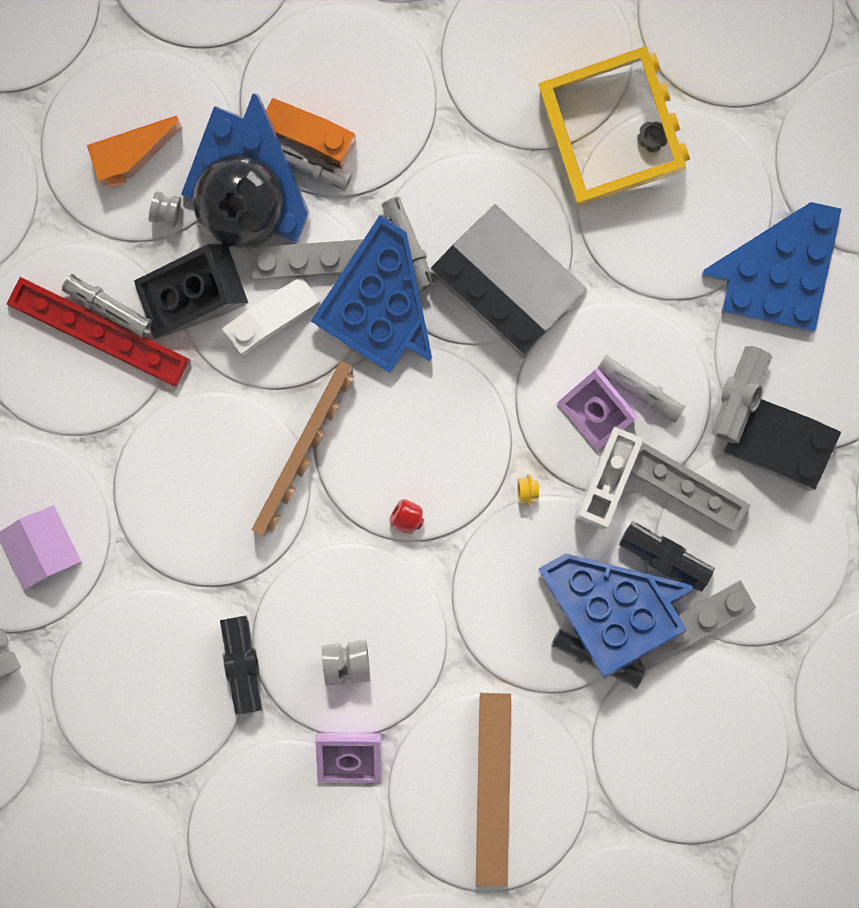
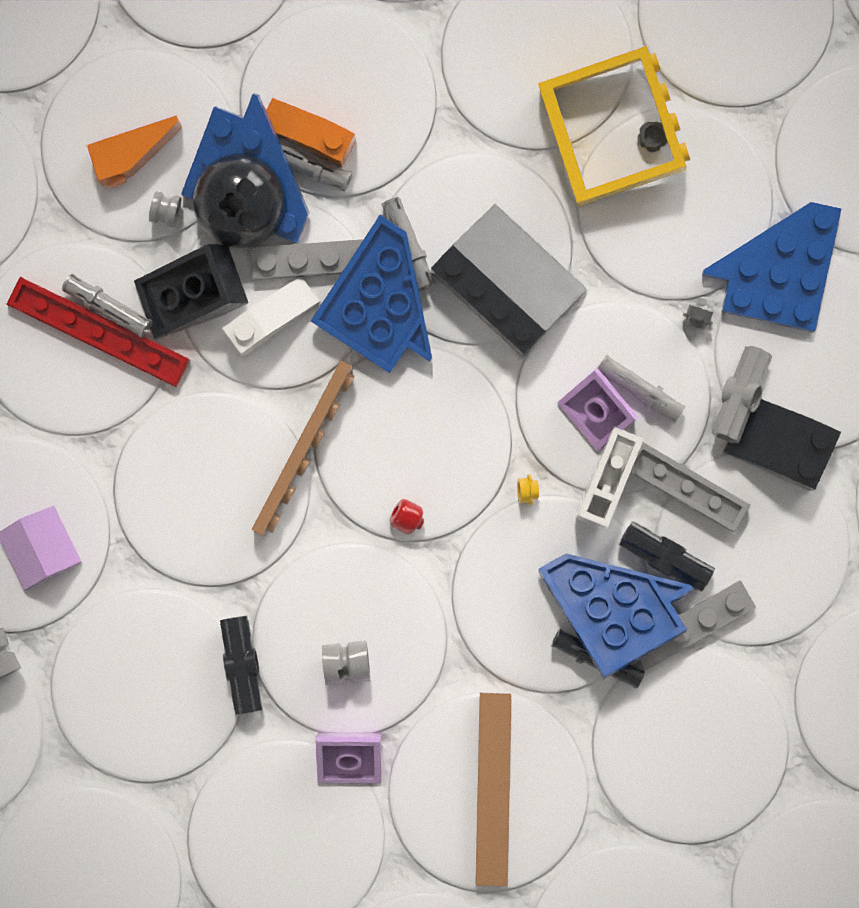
none -> dark grey plate [683,305,713,330]

